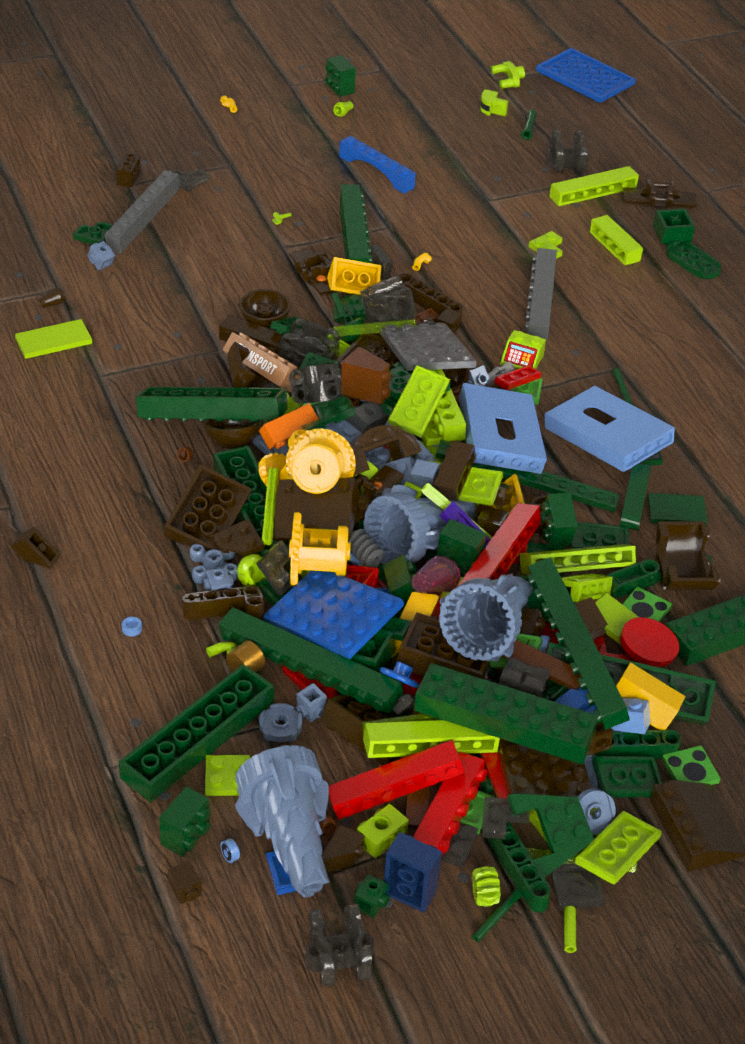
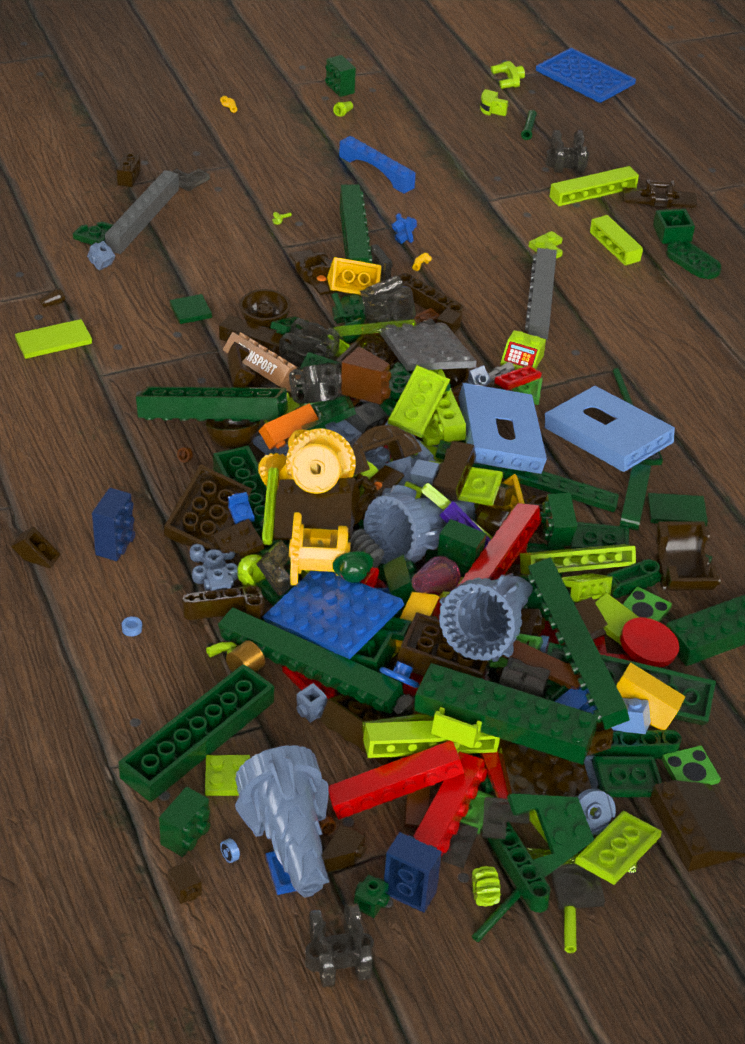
sand blue plate [259,703,302,742] -> none
lime brick [357,803,409,858] -> none
none -> dark blue brick [92,488,135,561]
none -> dark green tile [170,294,212,324]
none -> blue bracket [228,492,254,524]
none -> dark green hat [333,551,373,583]
none -> blue hips [391,213,417,244]
none -> lime hinge [431,707,482,749]

